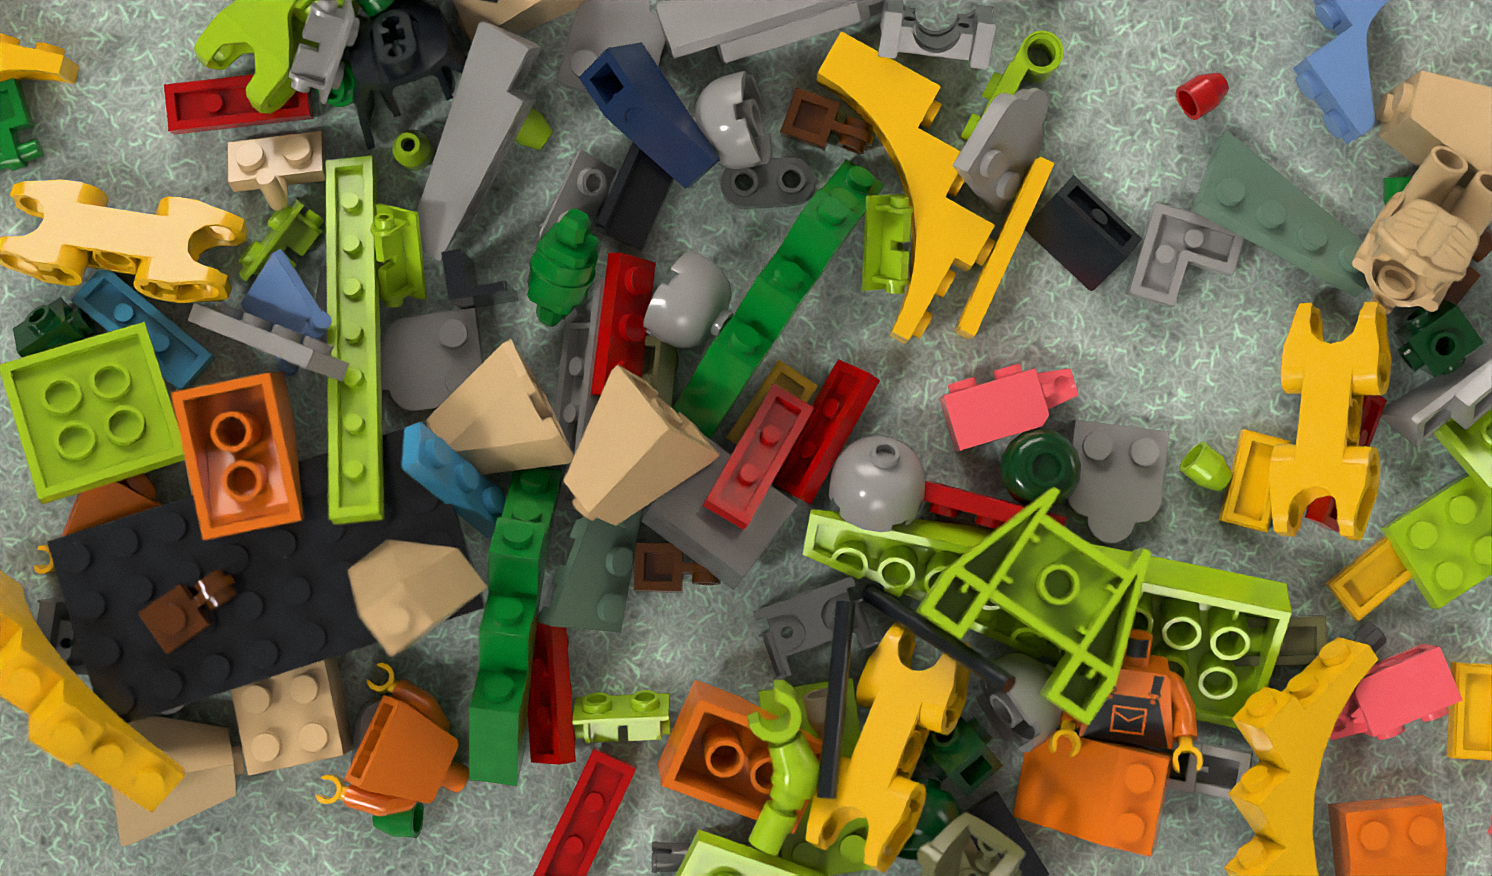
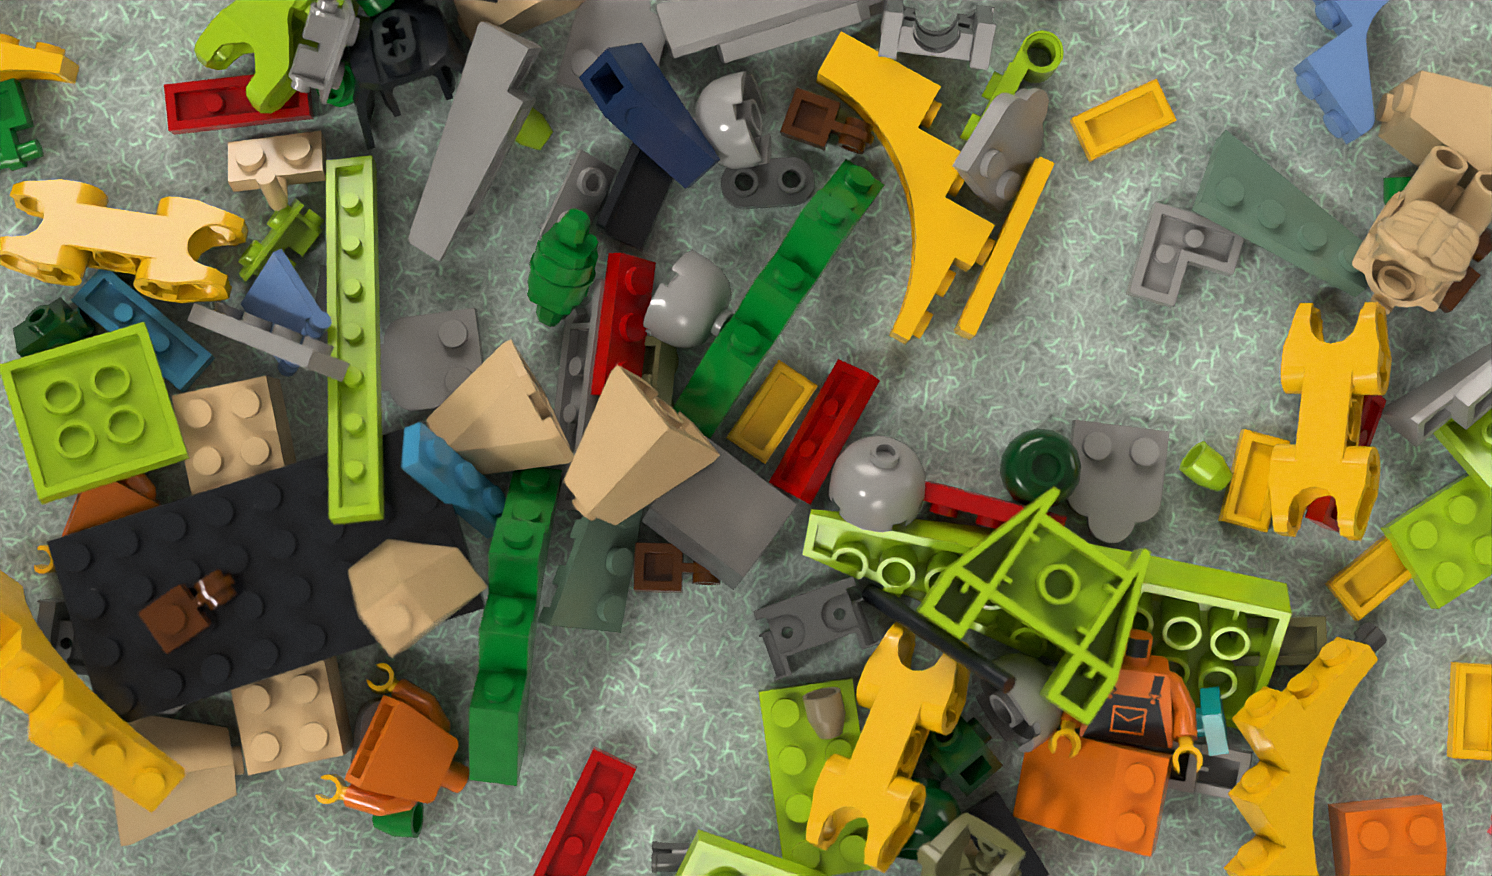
orange slope [171,372,304,540] -> none
lime hinge [370,203,427,308] -> none
lime hose [392,129,434,171] -> none
black panel [441,249,518,309] -> none
red plate [527,618,576,765] -> none
lime hinge [572,690,671,743] -> none
orange slope [657,680,822,834] -> none
red plate [702,383,814,530] -> none
lime piece [748,679,820,855] -> none
black bar [817,601,856,800] -> none
lime hinge [861,193,914,294] -> none
coral hinge [939,363,1078,452] -> none
black panel [1025,175,1142,291] -> none
red hose [1176,72,1229,120] -> none
coral hinge [1329,643,1462,740] -> none
dark green brick [1394,299,1484,378] -> none
none -> yellow tile [1069,78,1177,163]
none -> teal plate [1196,686,1229,756]

